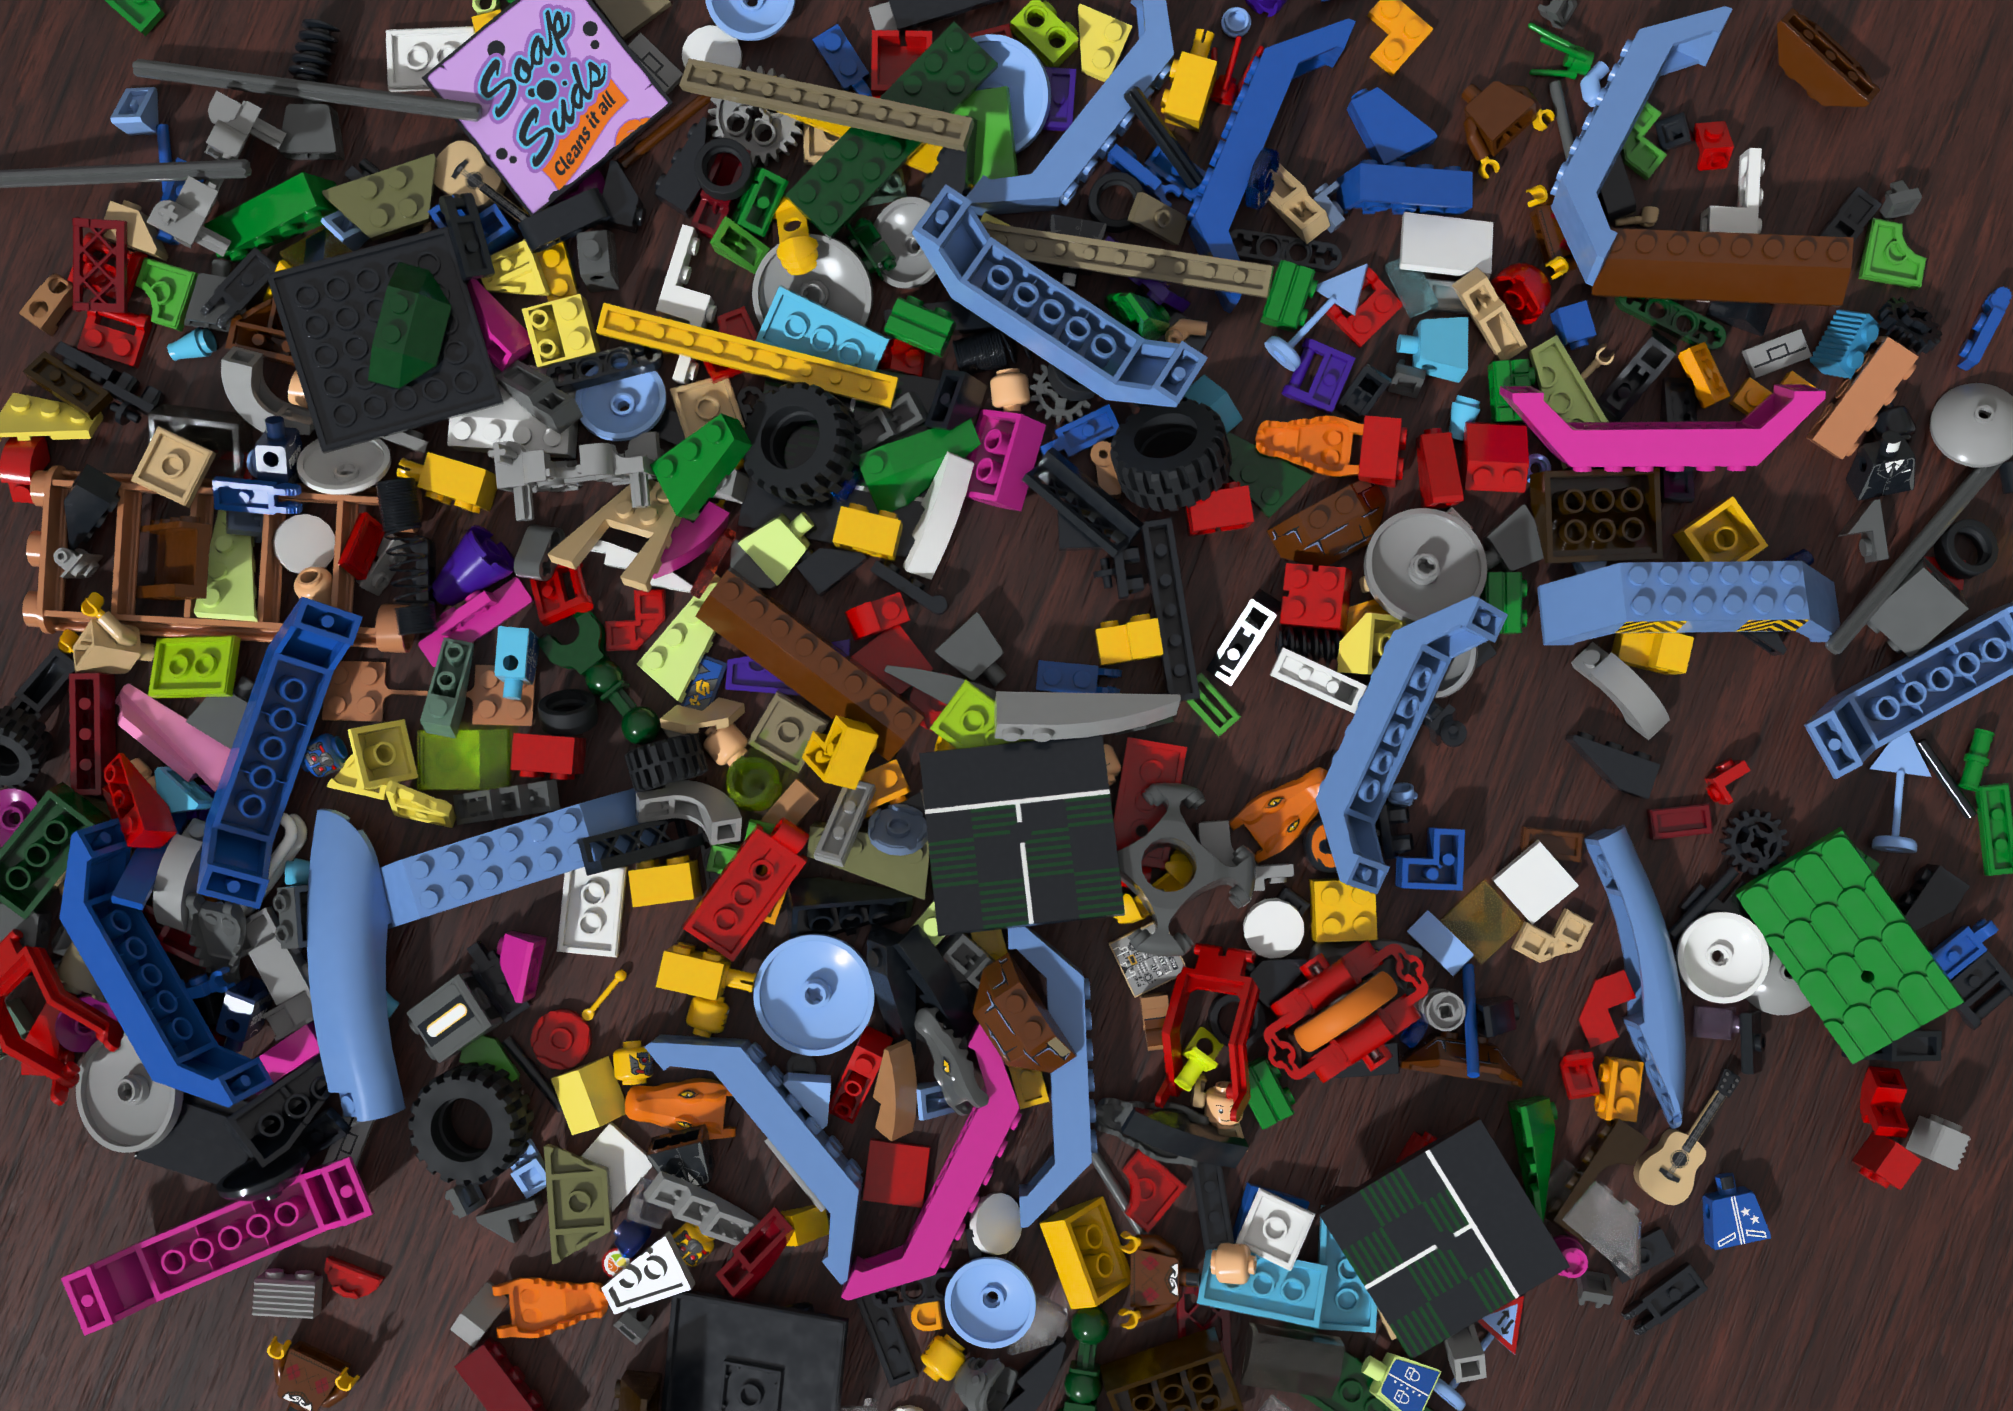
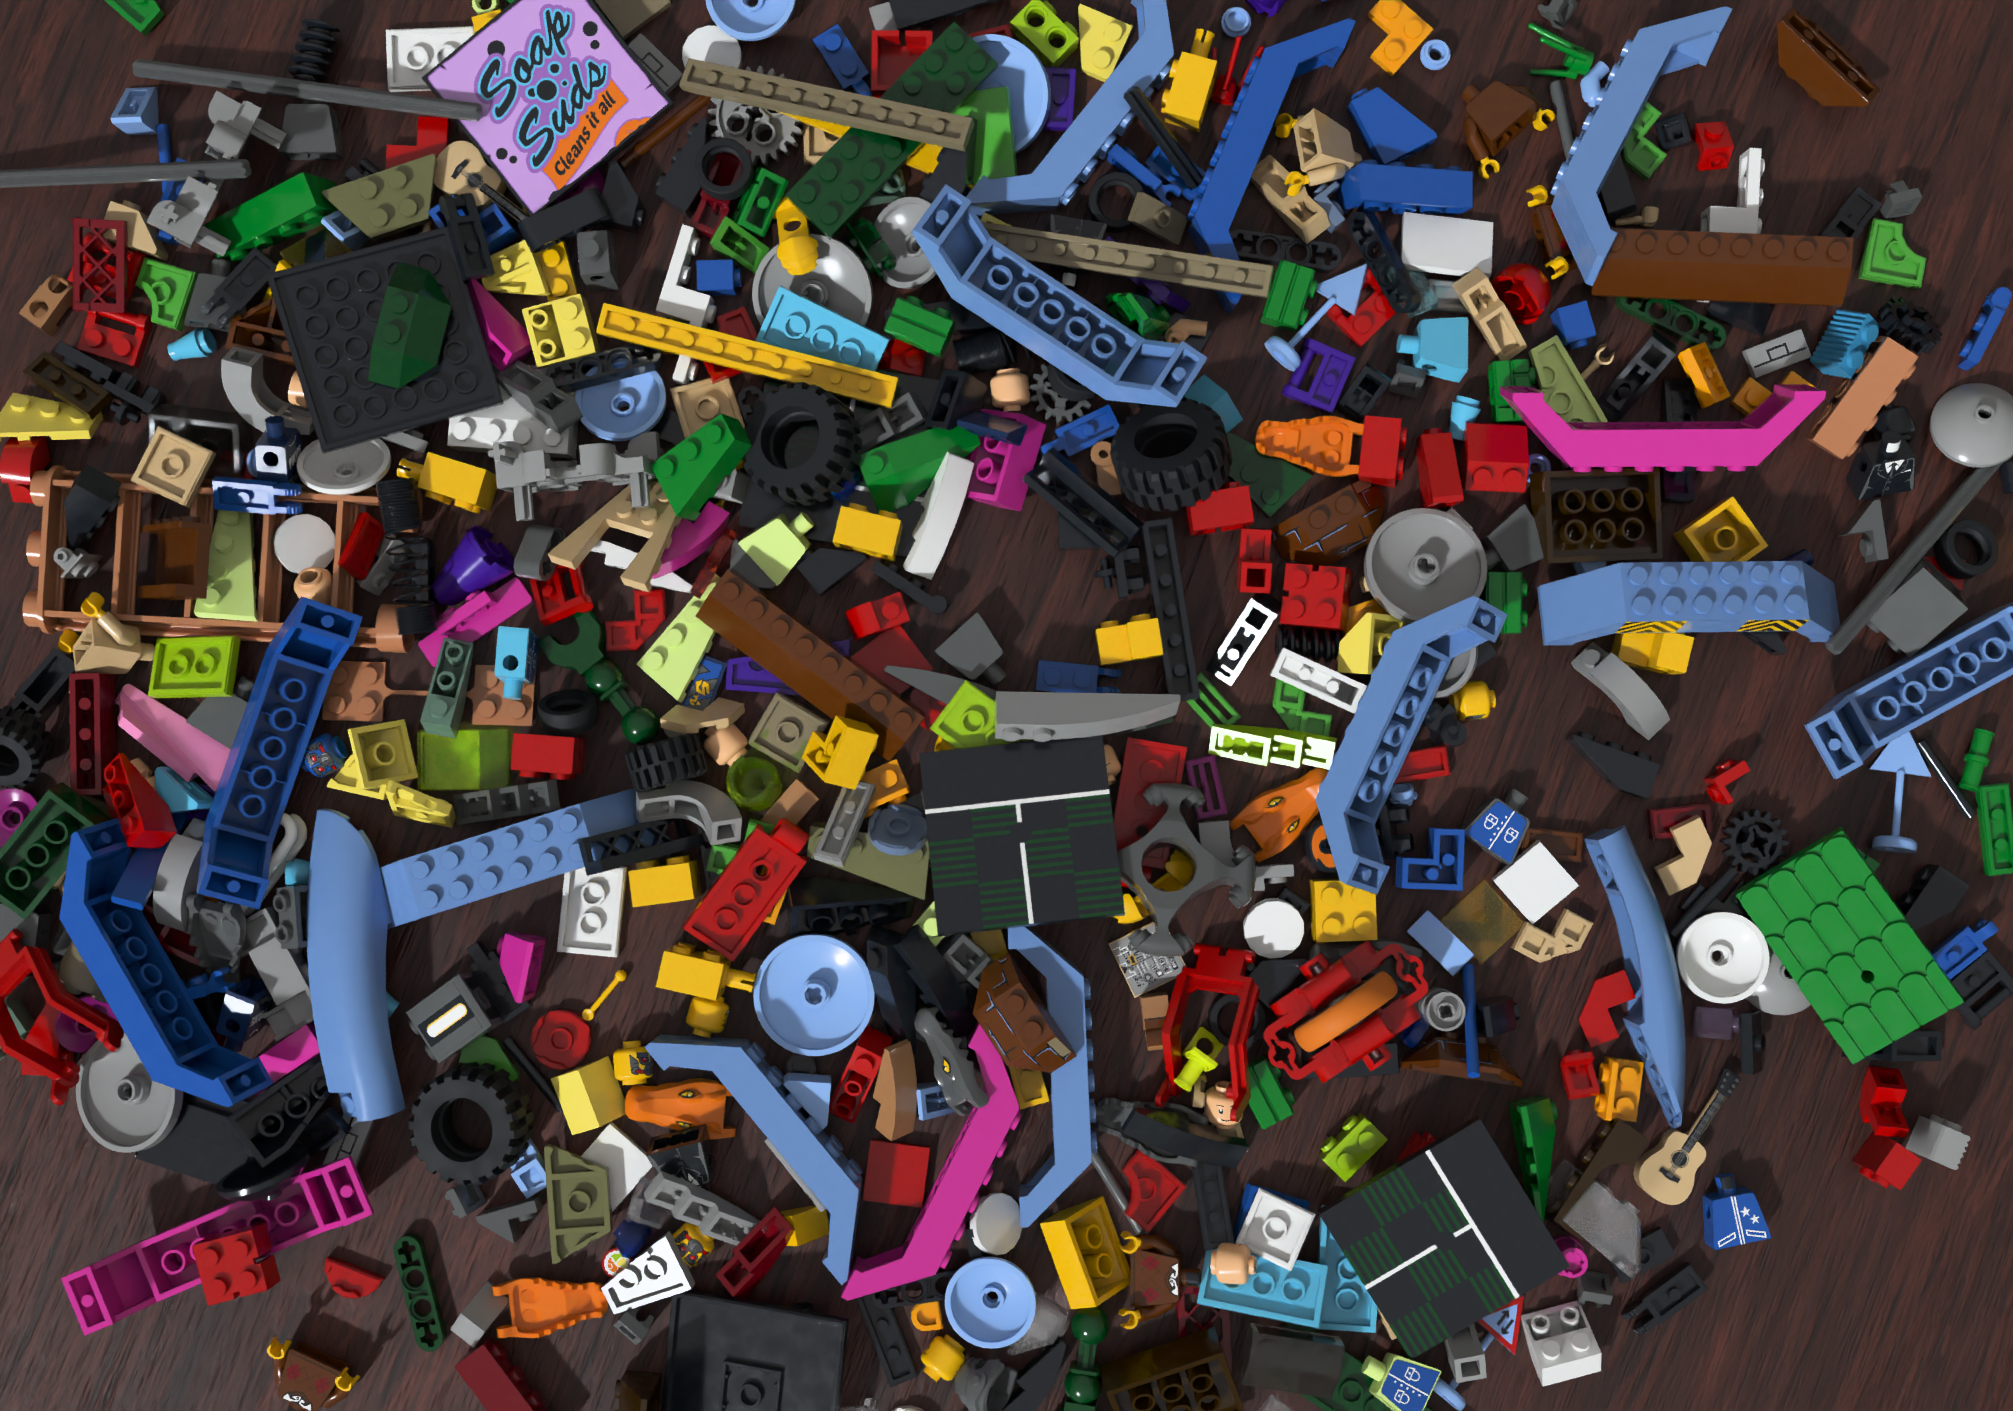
sand blue bracket [226,511,263,543] -> none
light grey brick [252,1268,323,1319] -> none
clear blue tile [1246,147,1280,210] -> none
none -> red piece [192,1222,281,1306]
none -> red tile [385,116,451,170]
none -> dark green beam [393,1233,447,1352]
none -> blue brick [696,259,742,296]
none -> dark blue slope [956,411,1027,446]
none -> magenta tile [1185,755,1227,820]
none -> lime slope [1208,724,1338,770]
none -> red brick [1237,527,1272,594]
none -> bright green tile [1272,678,1332,737]
none -> tan torso [1275,108,1362,196]
none -> lime bracket [1318,1112,1388,1182]
none -> black beam [1348,212,1421,313]
none -> red tile [1394,745,1451,784]
none -> light blue plate [1420,39,1451,70]
none -> yellow head [1449,680,1496,721]
none -> torso [1459,789,1531,865]
none -> white slope [1521,1300,1602,1387]
none -> tan tile [1654,815,1712,896]

